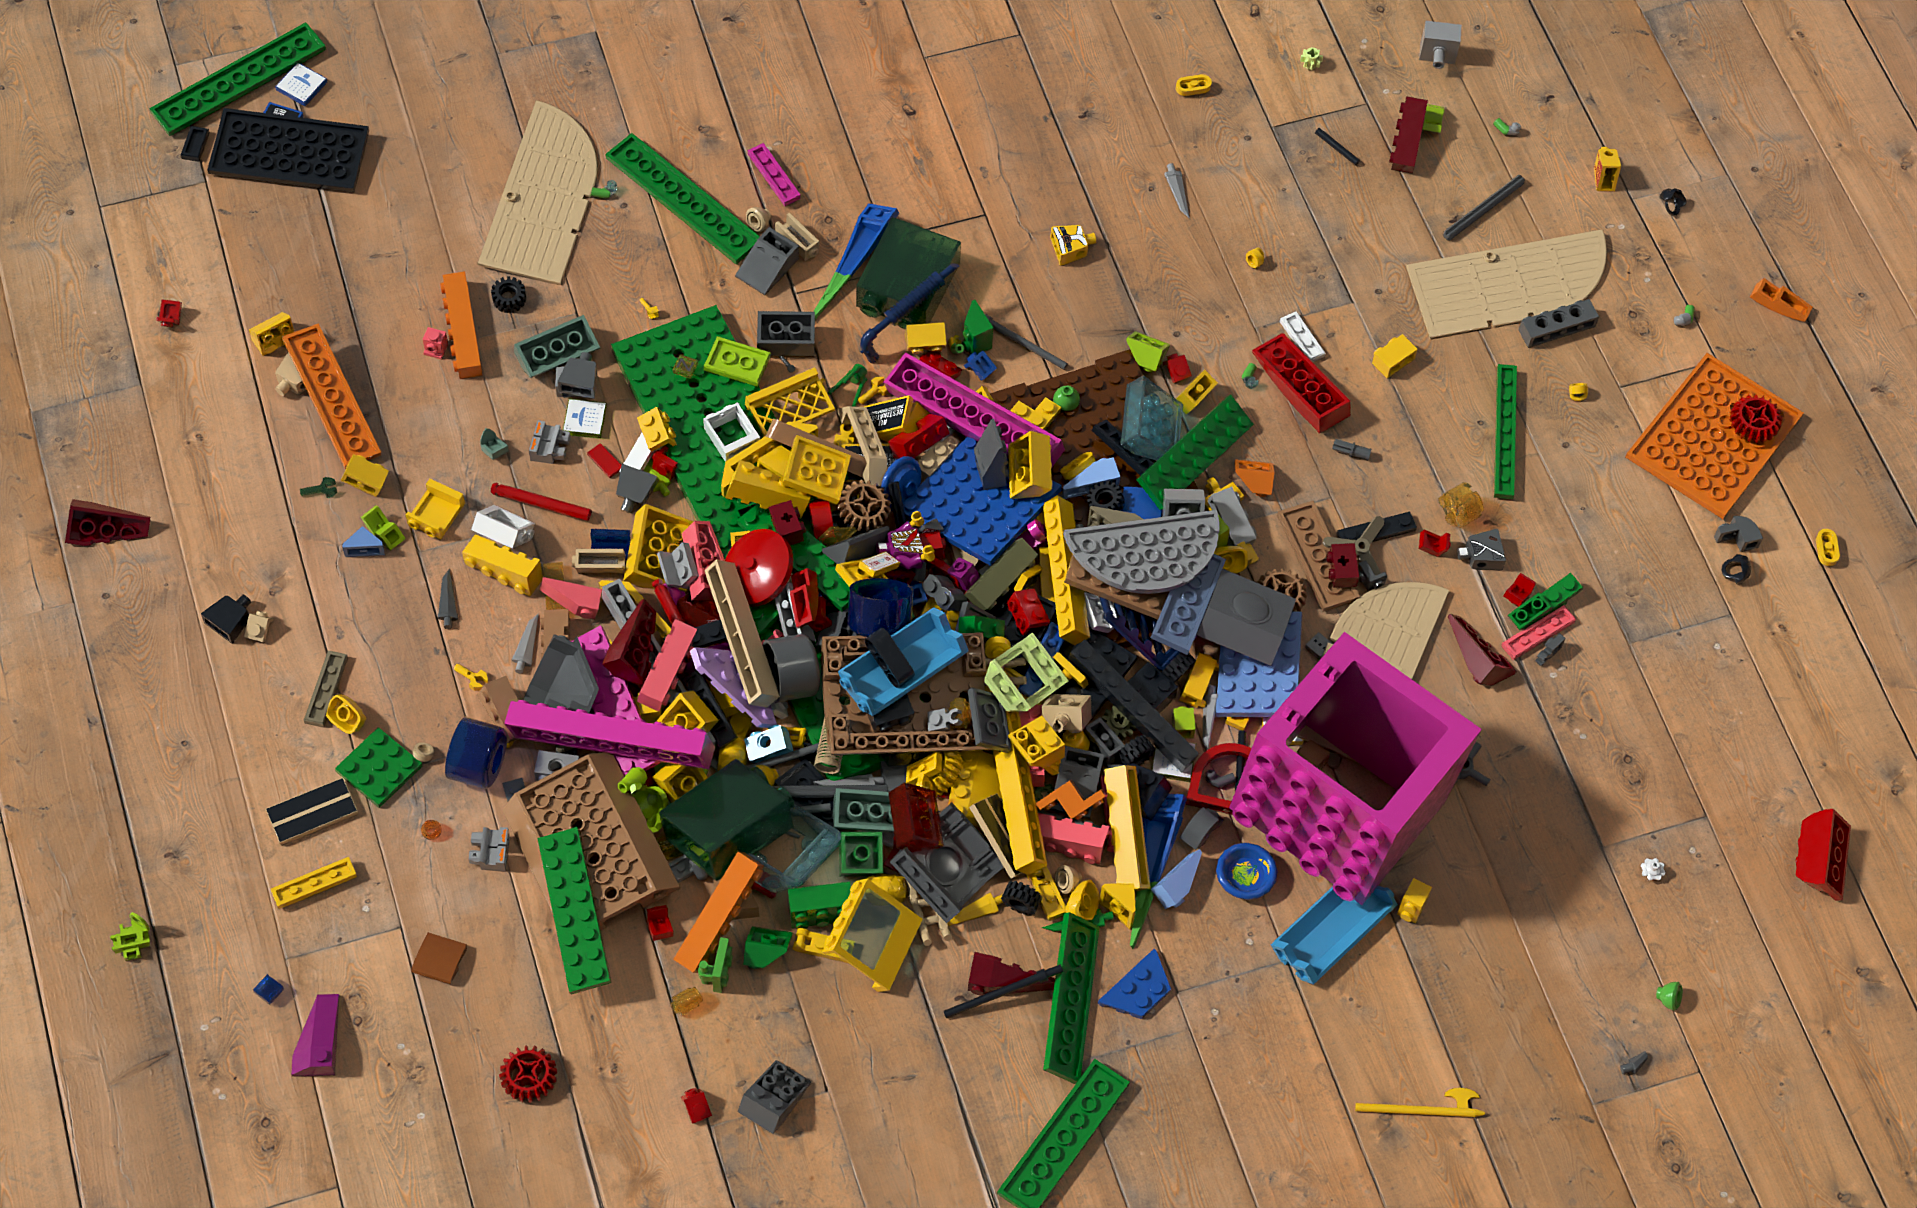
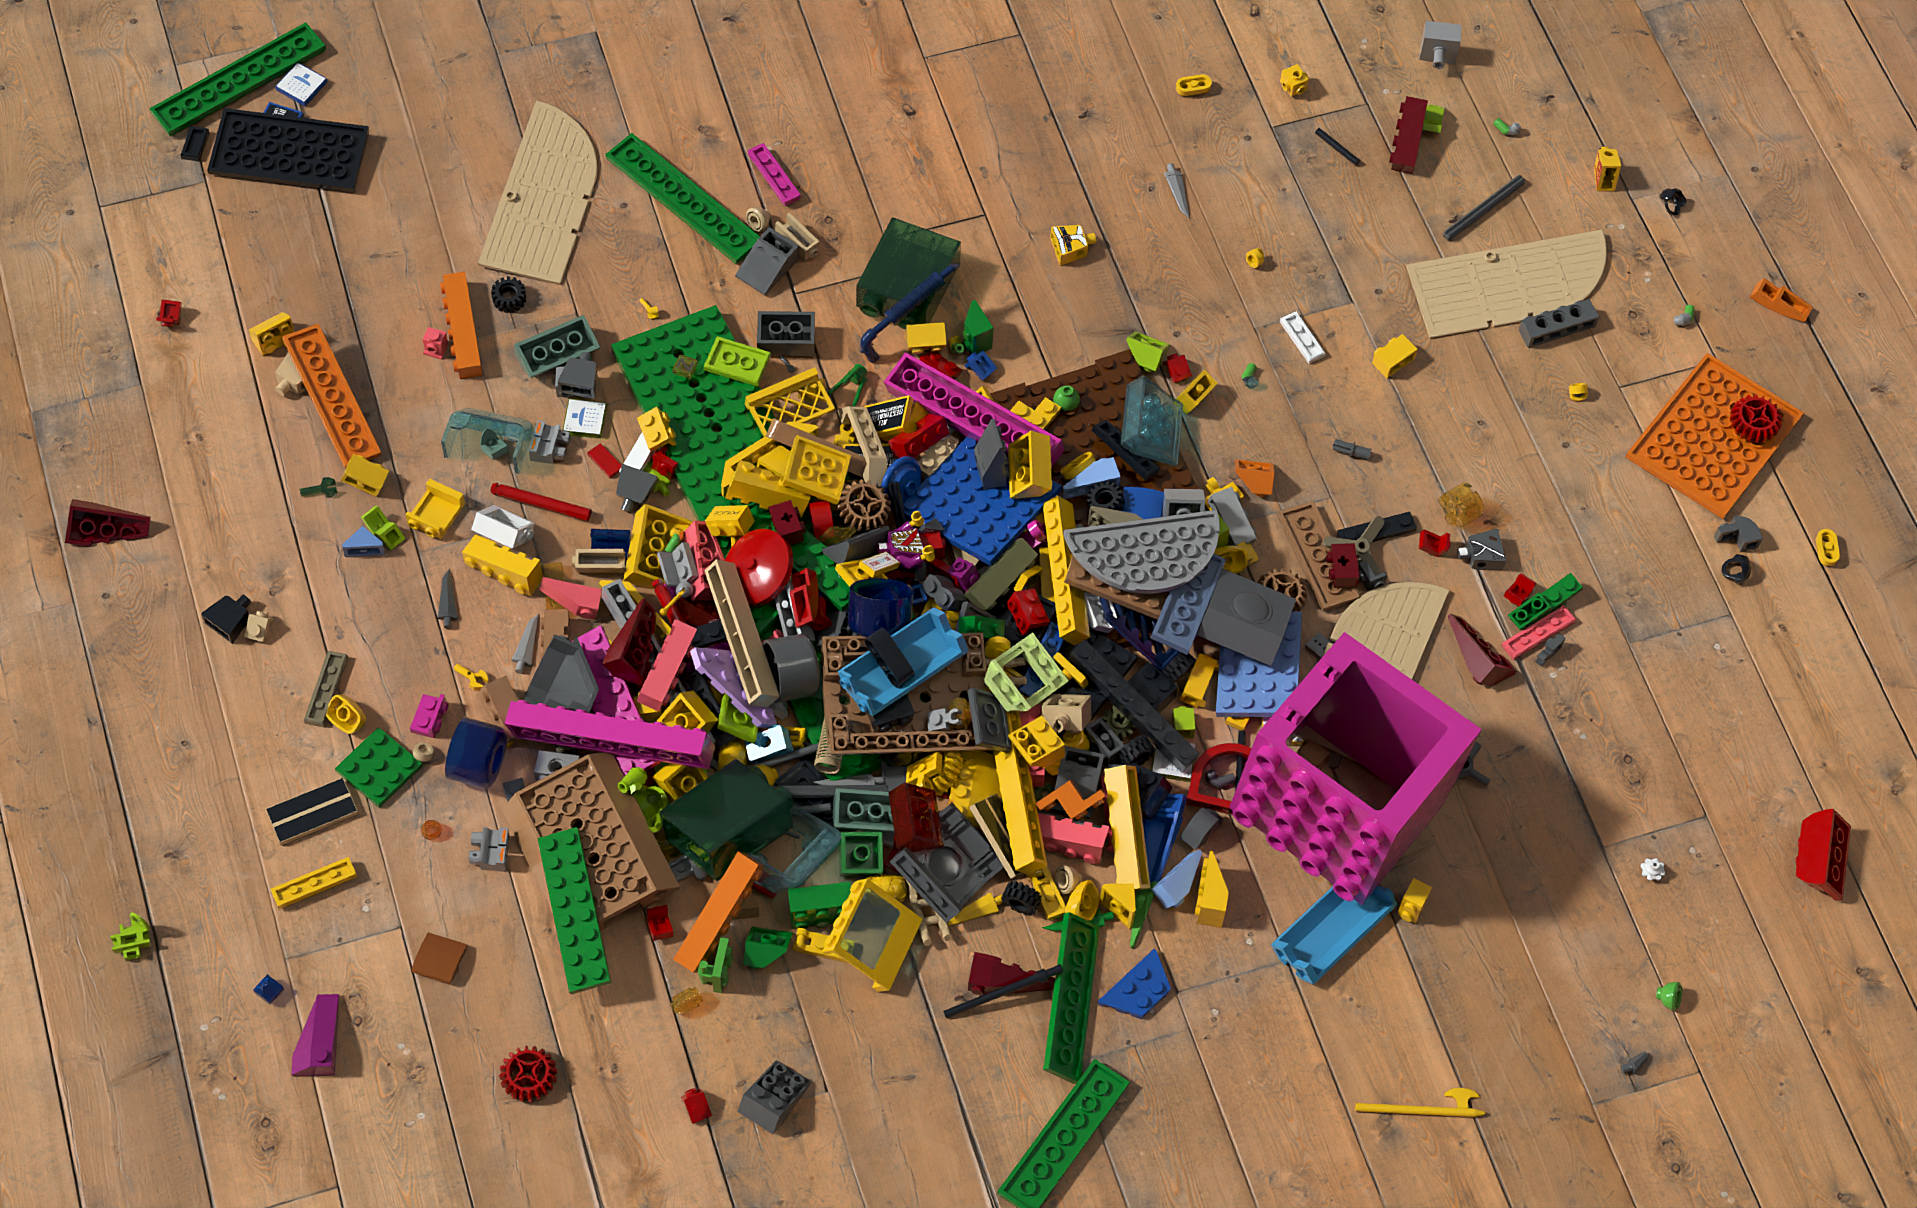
arm [591,180,617,198] -> none
white window [703,402,760,462] -> none
blue plate [813,203,900,320] -> none
yellow bar [858,377,888,404] -> none
dark grey bar [985,314,1068,370] -> none
green plate [1136,394,1254,510] -> none
light grey bar [1203,685,1219,750] -> none
blue piece [1216,843,1278,900] -> none
red slope [1252,333,1351,434] -> none
yellowish green gear [1300,47,1323,70] -> none
green plate [1494,364,1517,499] -> none
none -> dark pink bracket [410,694,448,738]
none -> clear light blue windscreen [441,407,533,474]
none -> hinge [659,581,694,616]
none -> bright green arm [665,528,684,553]
none -> yellow brick [705,505,755,536]
none -> lime tile [717,694,759,743]
none -> yellow slope [1194,851,1229,928]
none -> yellow brick [1280,64,1309,97]

